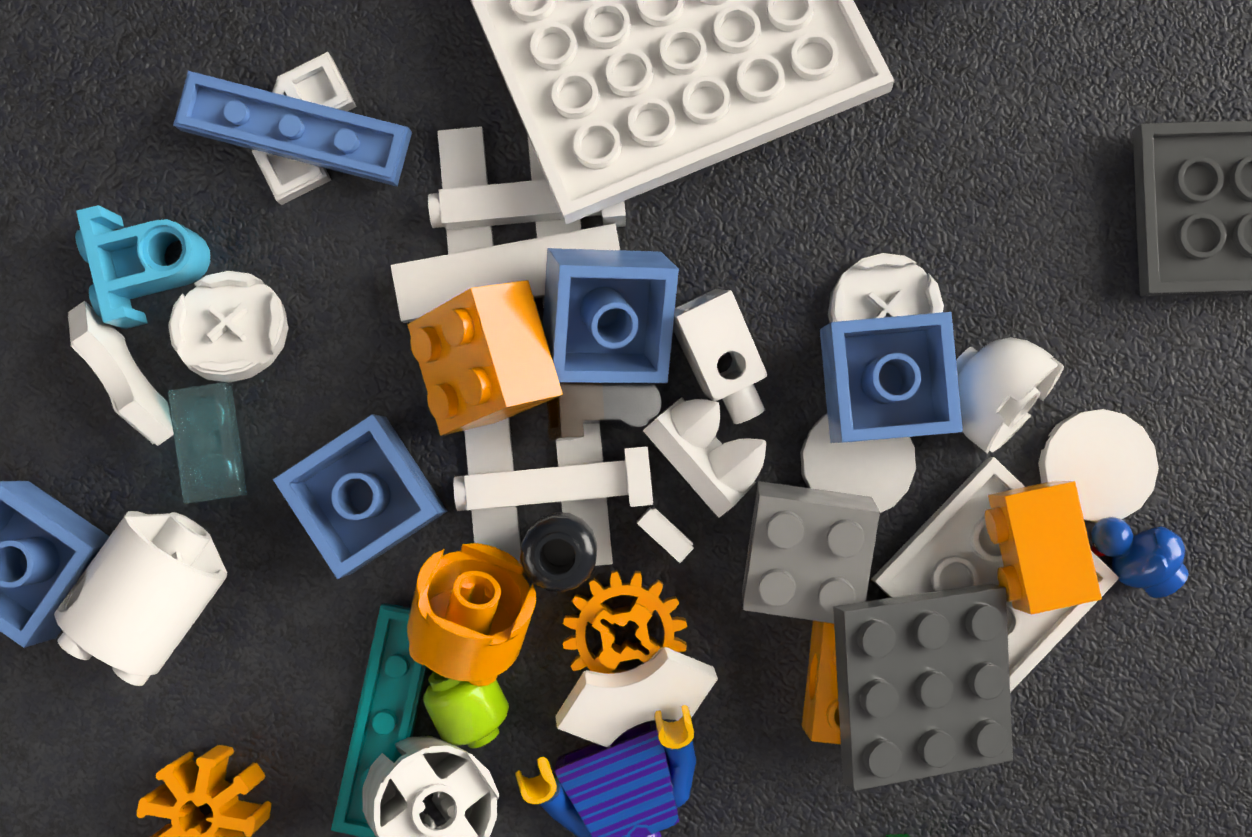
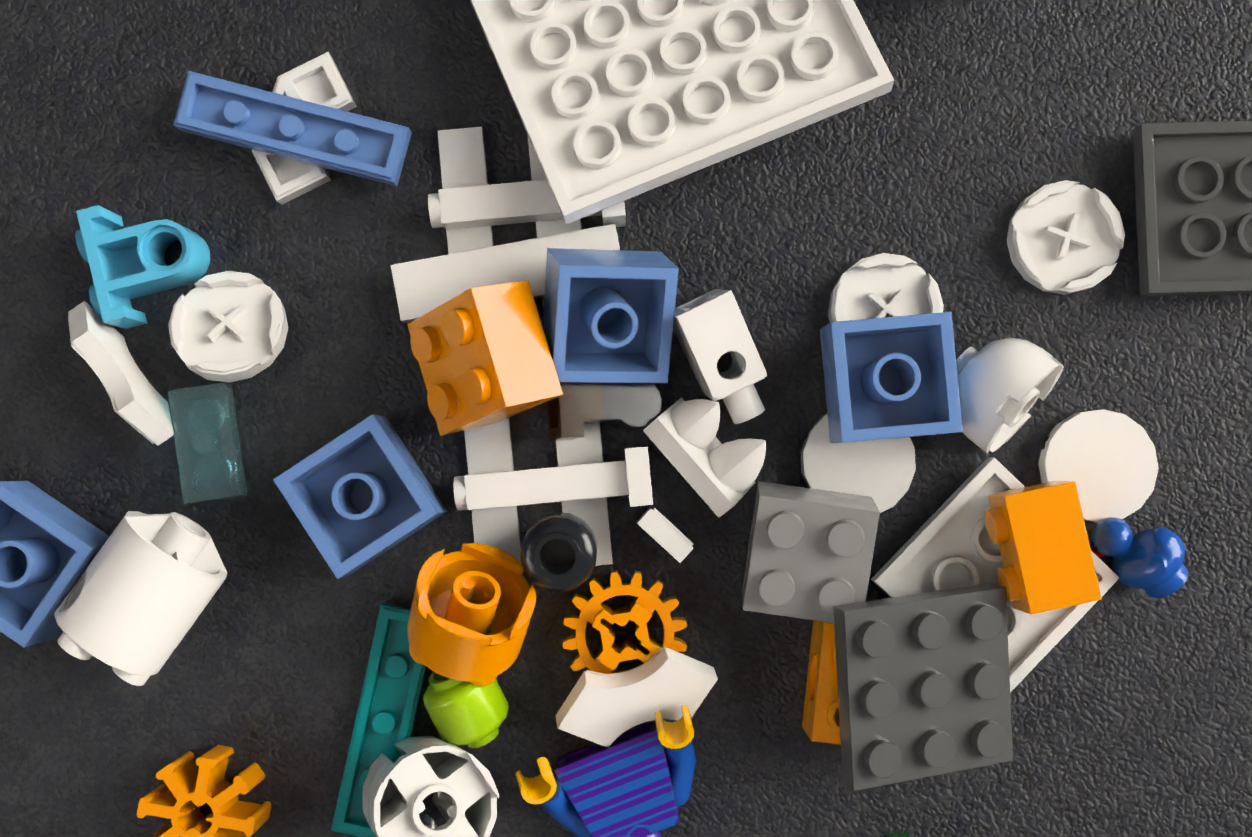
none -> white tile [1007,180,1125,295]

